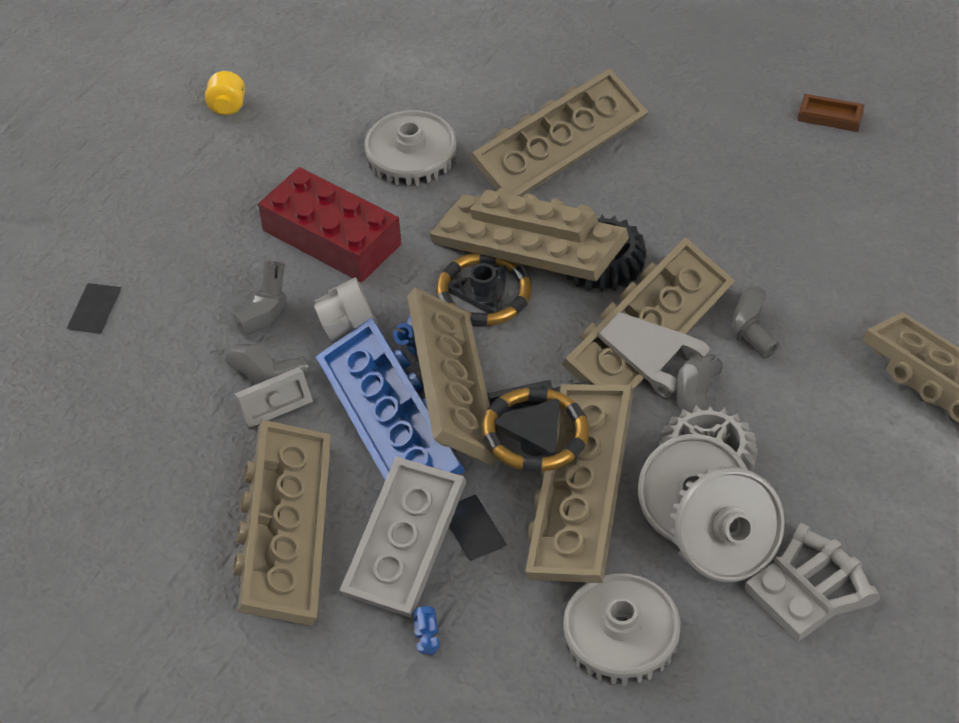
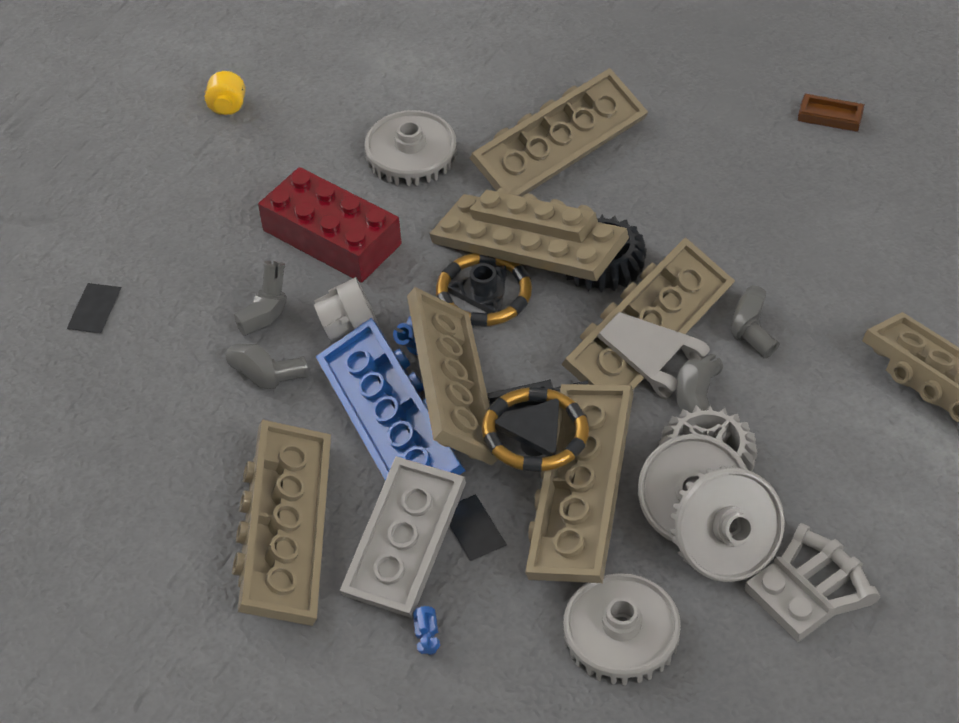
light grey plate [235,367,313,428] -> none

